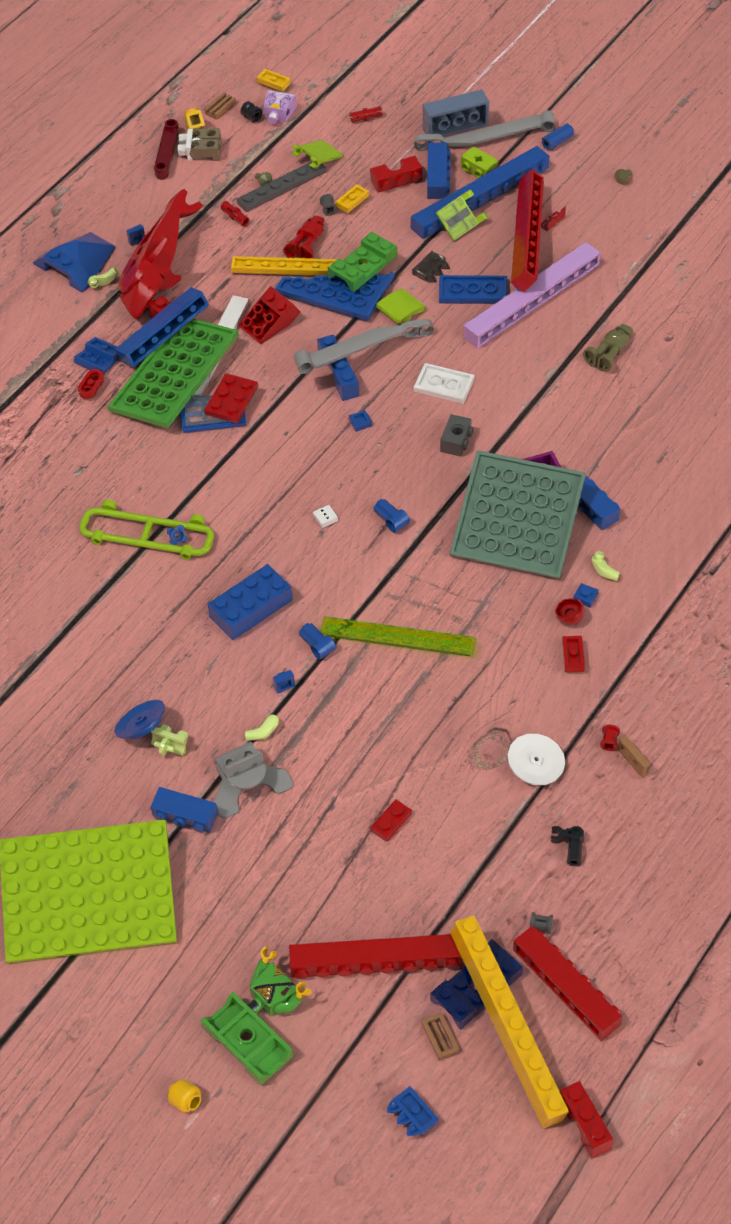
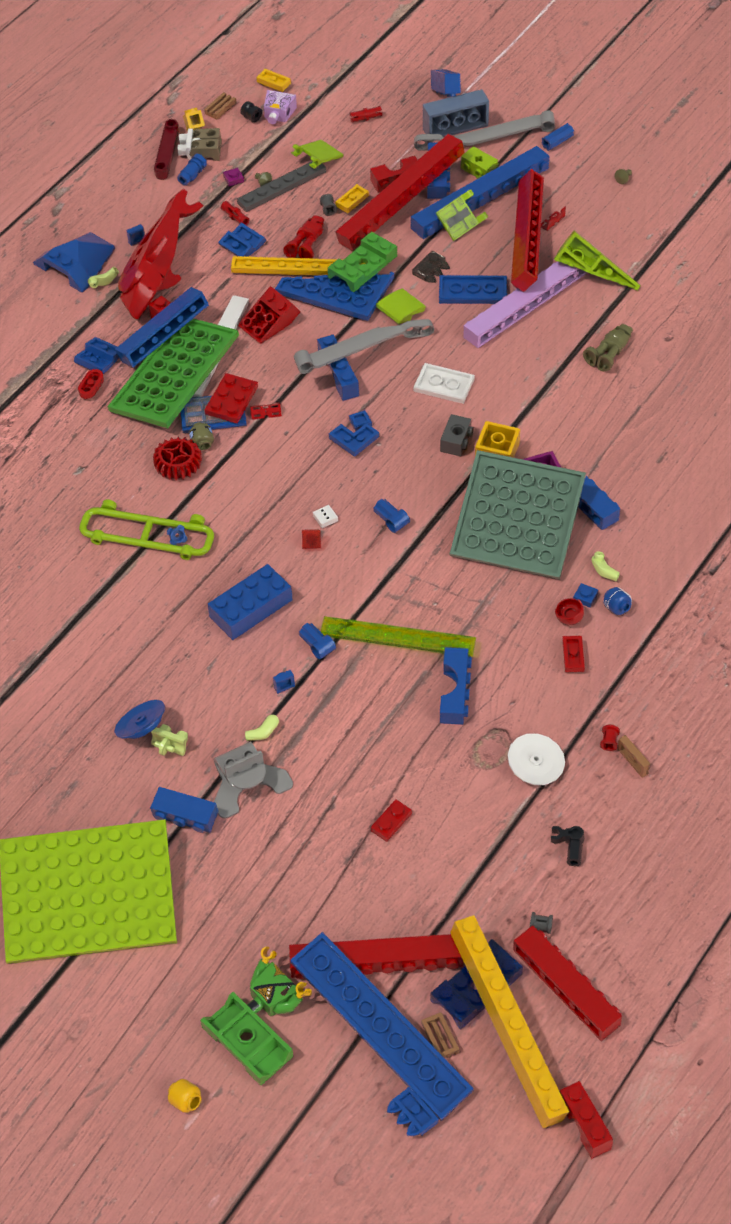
none -> red gear [153,436,202,481]
none -> blue axle [177,154,207,185]
none -> olive head [189,422,214,450]
none -> blue slope [218,223,266,257]
none -> magenta plate [223,167,244,187]
none -> red piece [250,402,282,419]
none -> blue plate [290,932,474,1121]
none -> clear red plate [302,529,321,549]
none -> blue plate [329,423,379,457]
none -> red brick [335,134,465,251]
none -> blue brick [431,69,461,97]
none -> blue arch [440,647,472,725]
none -> yellow brick [475,421,520,458]
none -> lime wedge [554,230,641,290]
none -> blue head [603,587,632,615]

